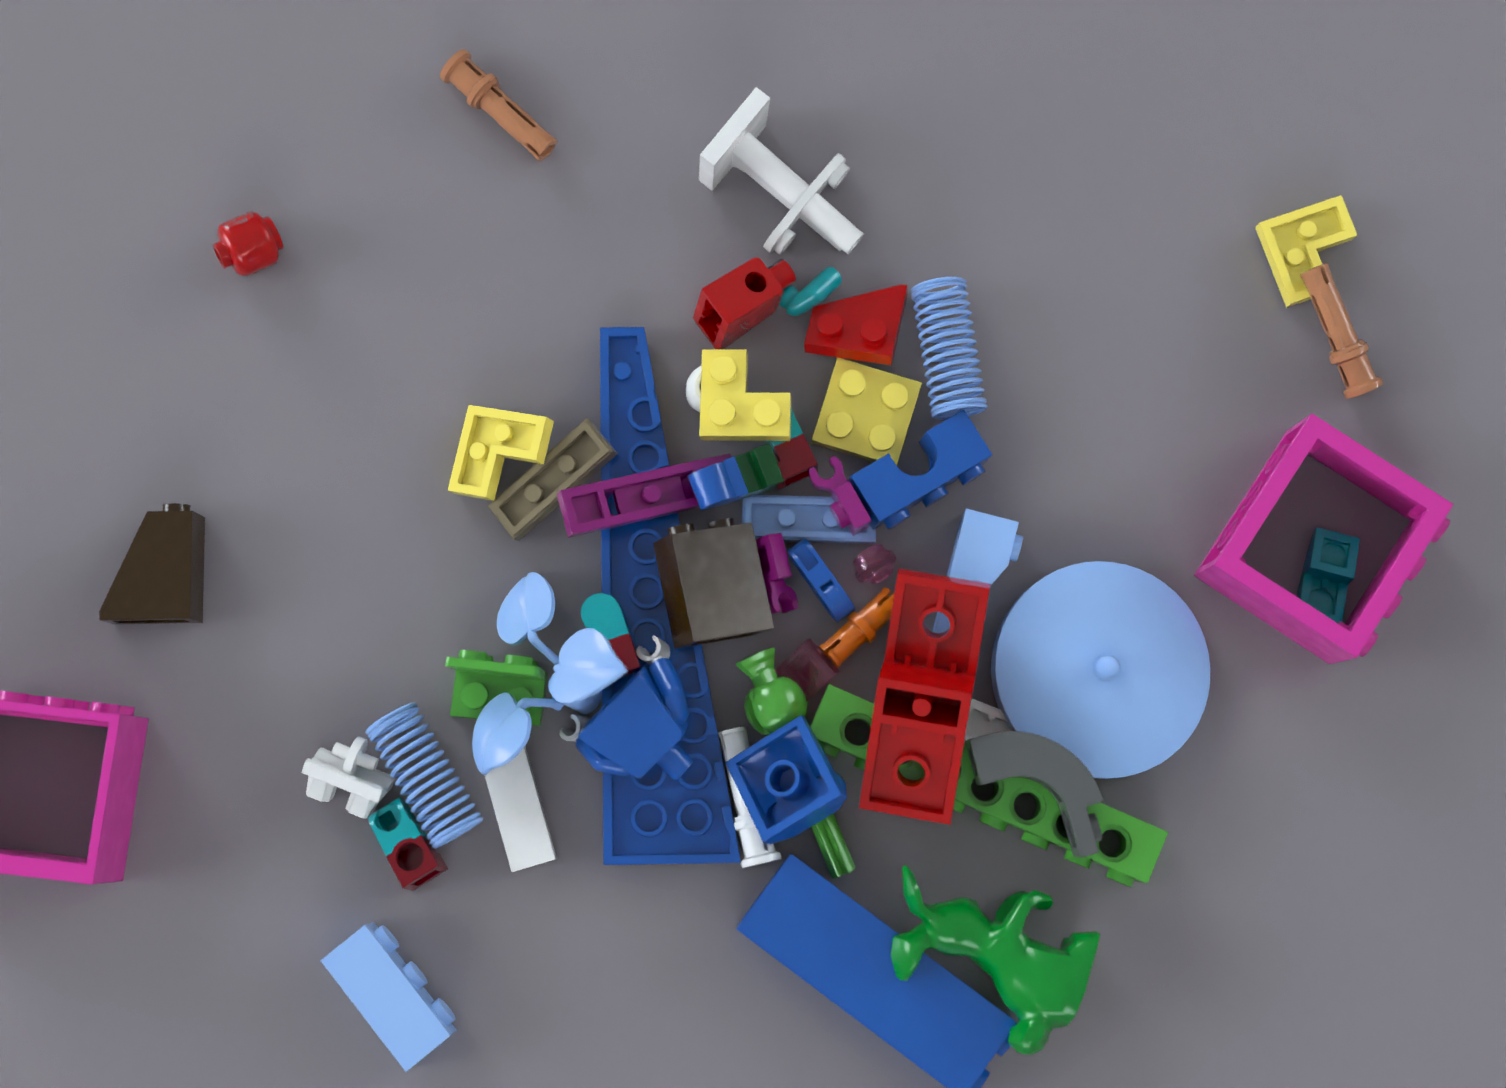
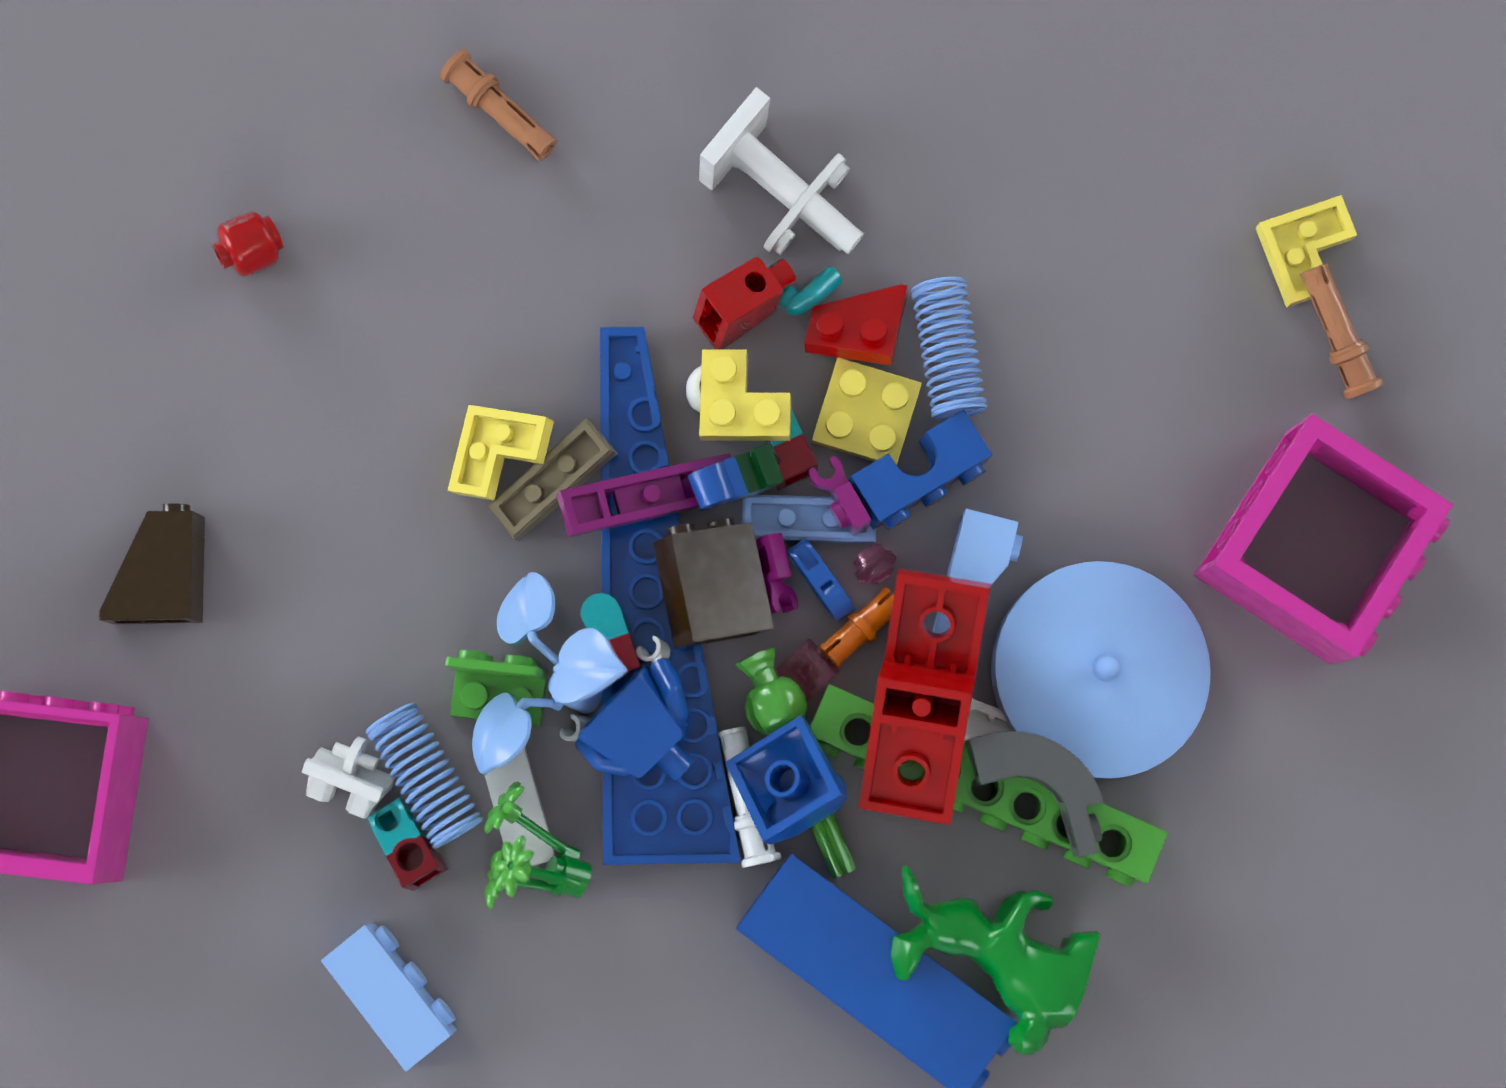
teal slope [1296,527,1360,623] -> none
none -> plant [484,781,592,909]

